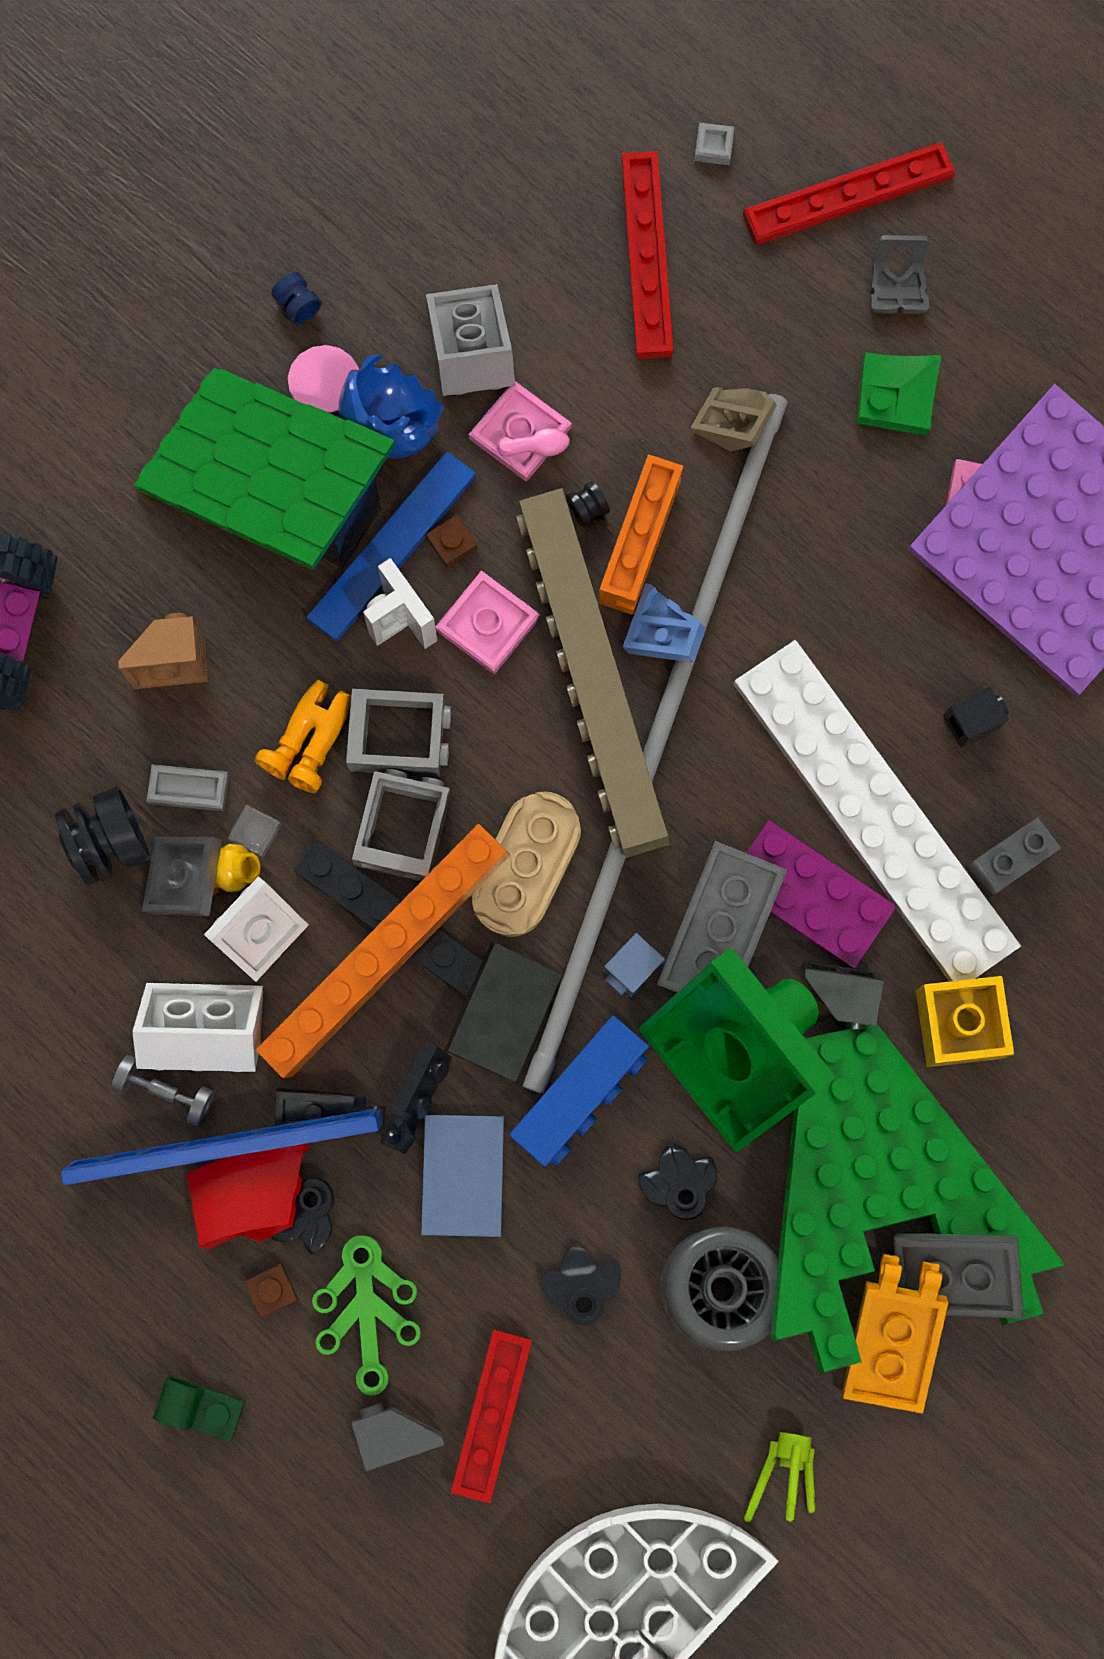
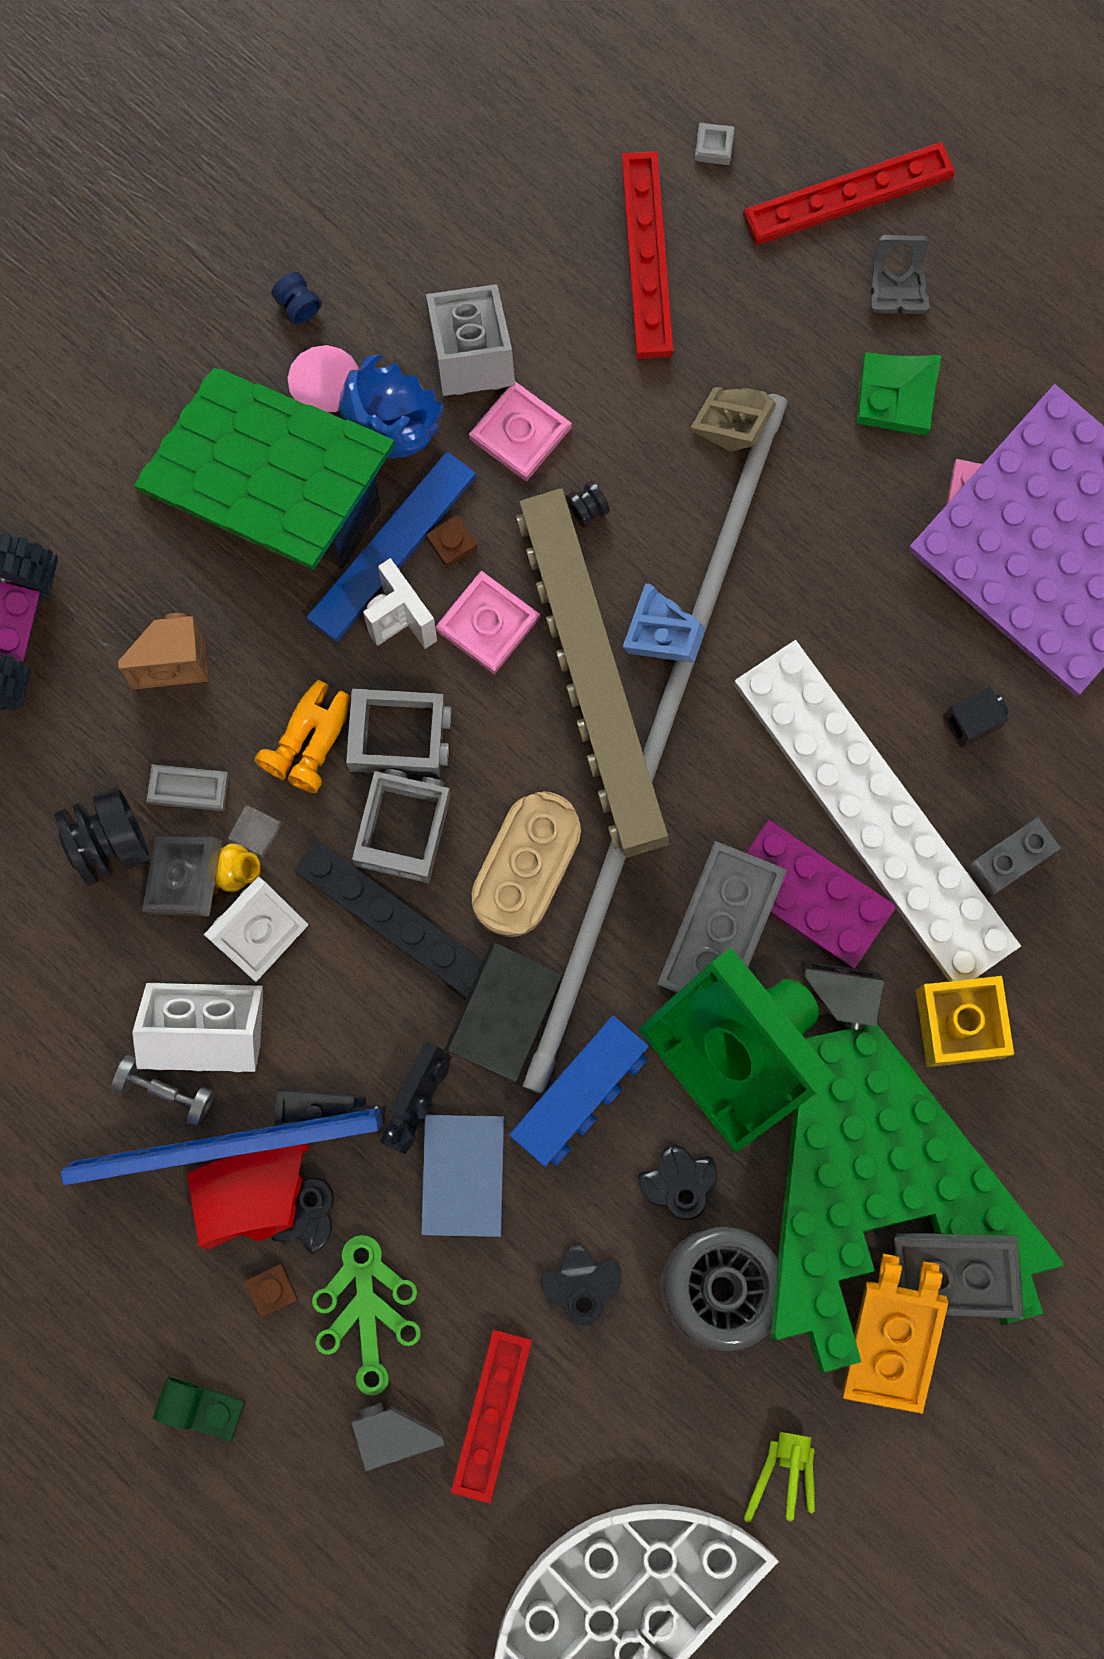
orange brick [256,823,511,1078] -> none
bright pink piece [497,428,570,457] -> none
orange brick [598,454,684,615] -> none
sand blue brick [603,933,665,998] -> none

